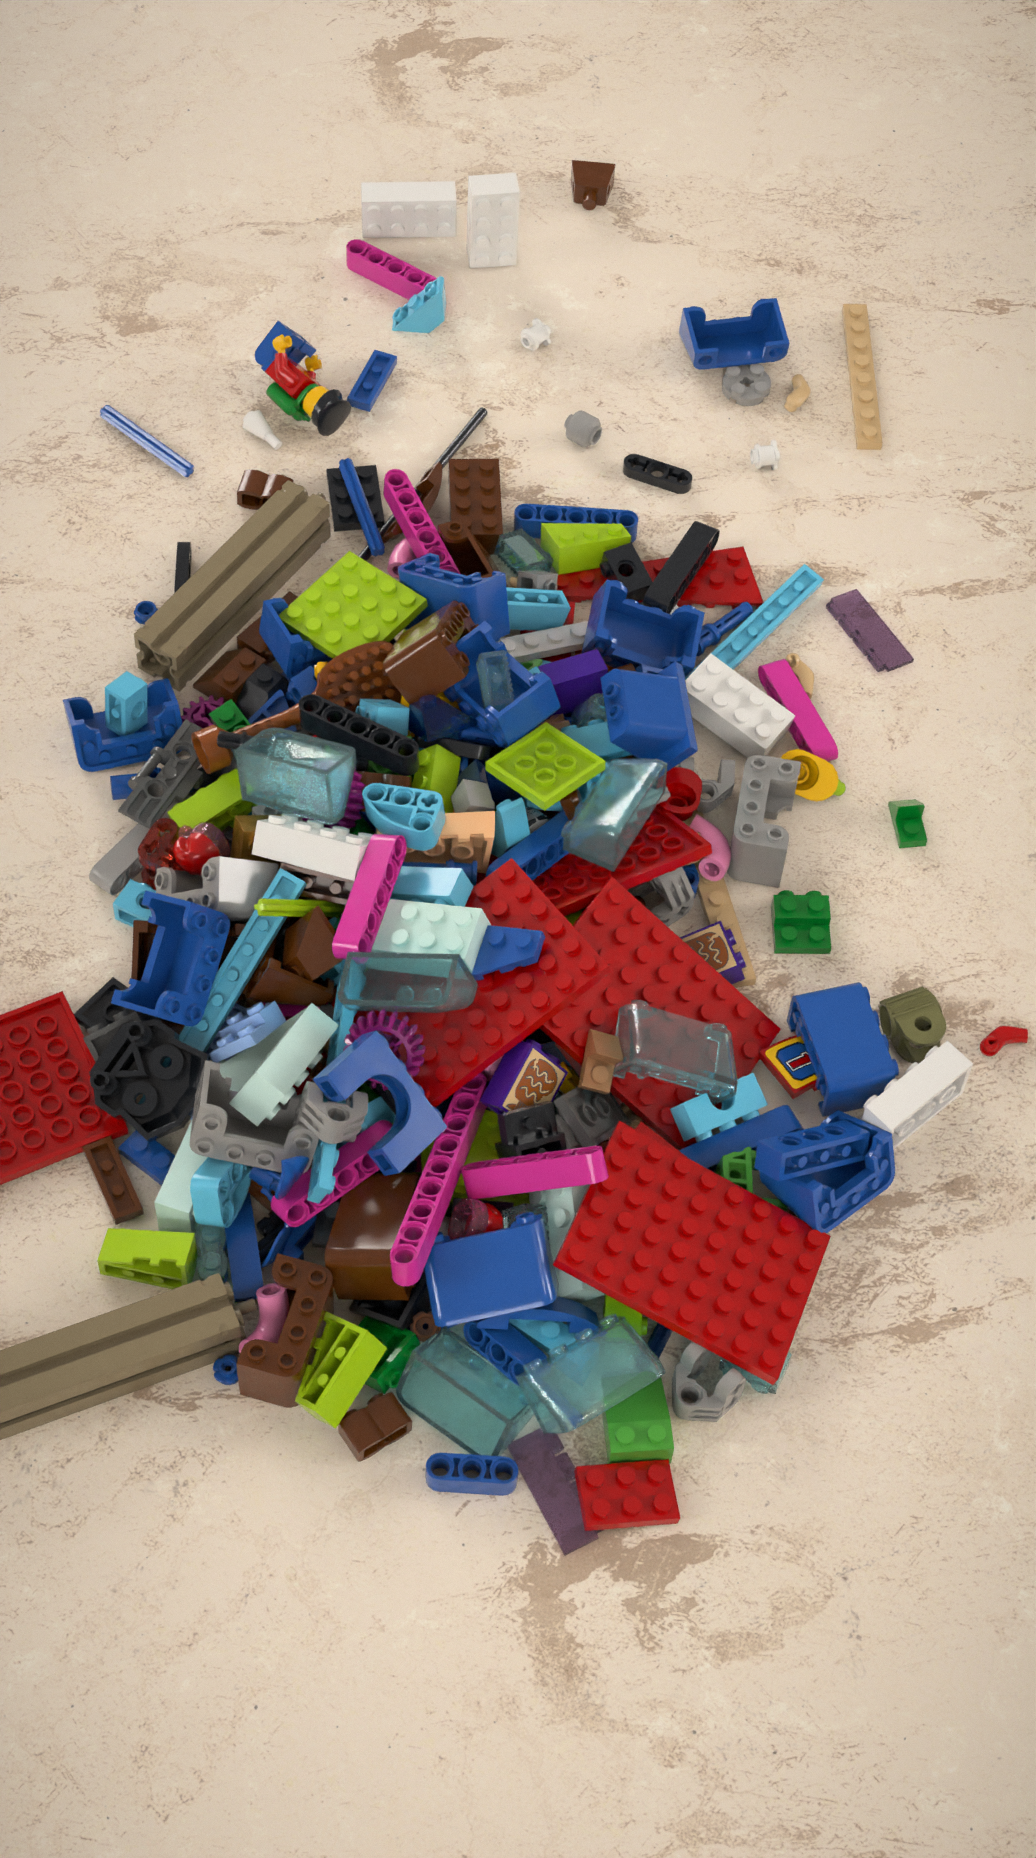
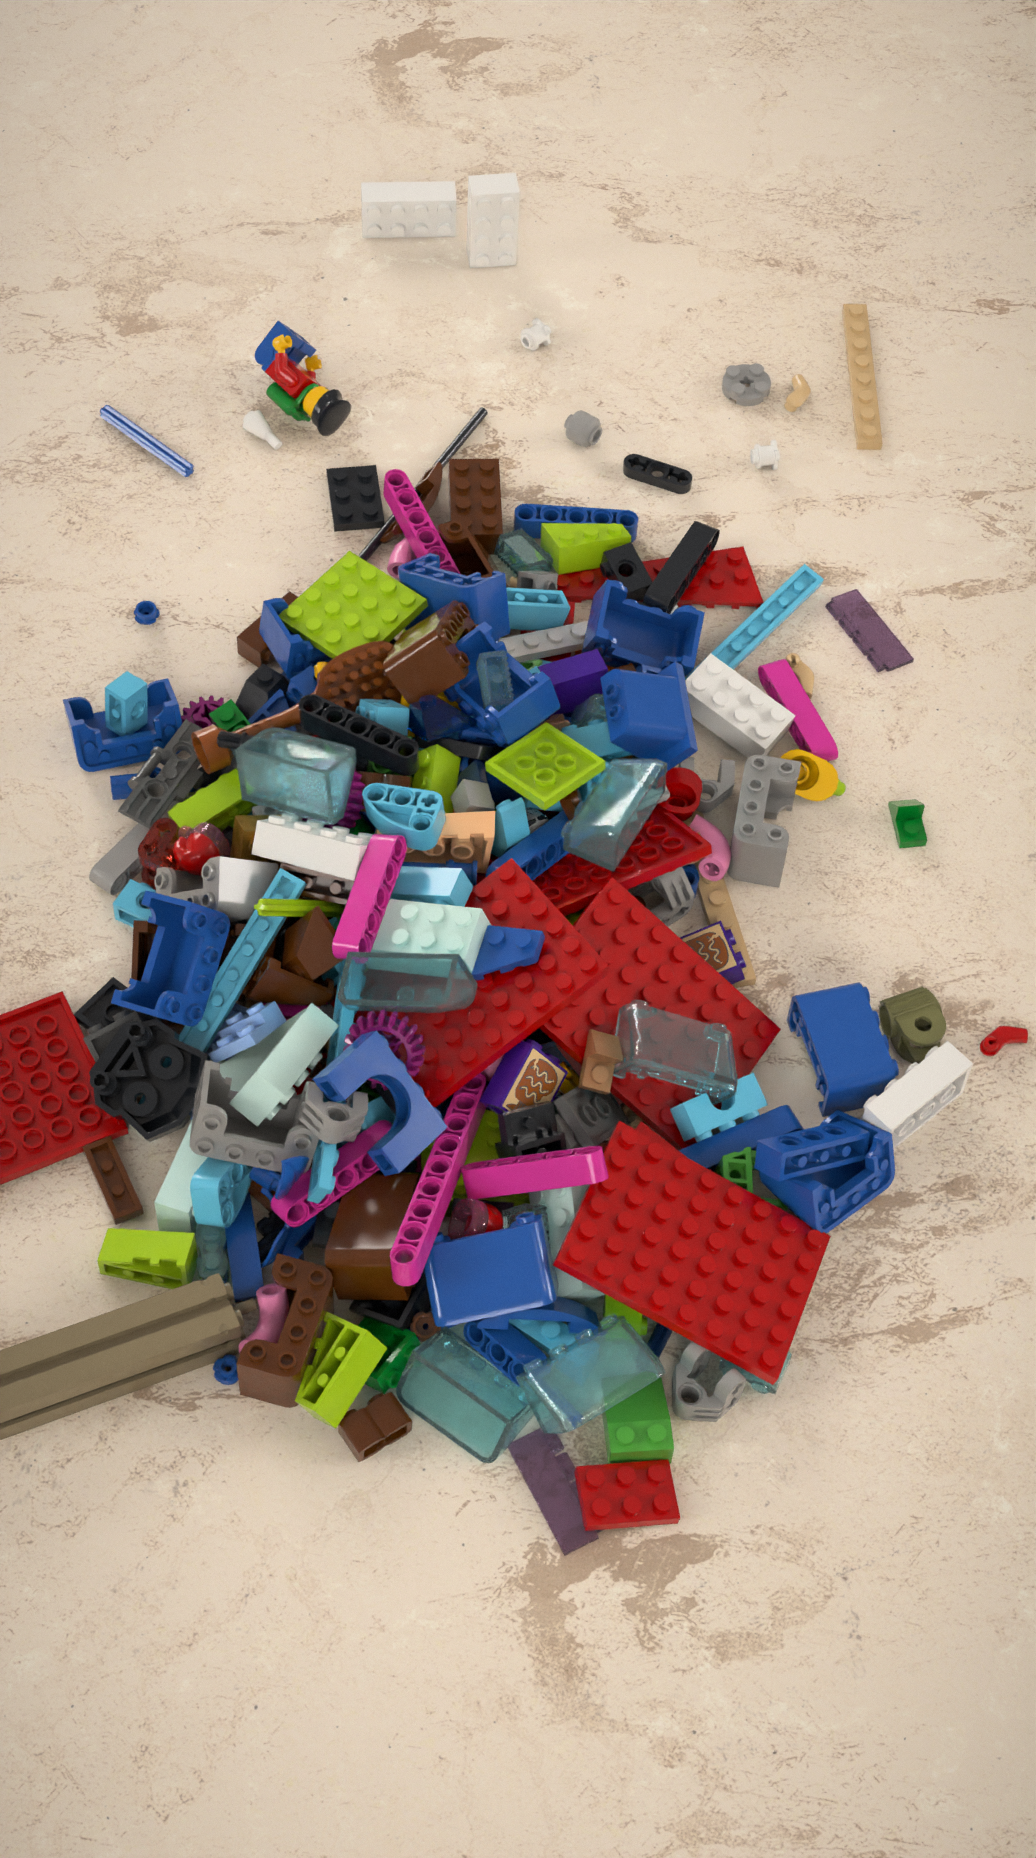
blue plate [118,1130,175,1186] -> none
dark tan brick [134,480,331,692] -> none
black beam [174,542,192,593] -> none
reddish brown slope [193,647,266,703] -> none
reddish brown brick [237,470,294,510] -> none
blue axle [339,458,385,557] -> none
dark pink beam [346,239,437,300] -> none
blue plate [347,350,397,412] -> none
medium azure slope [392,276,446,333] -> none
blue beam [425,1453,518,1496] -> none
reddish brown torso [571,160,615,210] -> none
blue windscreen [679,298,790,370] -> none
blue pin [697,602,754,656] -> none
slope [759,1035,817,1099] -> none
green plate [771,890,831,954] -> none

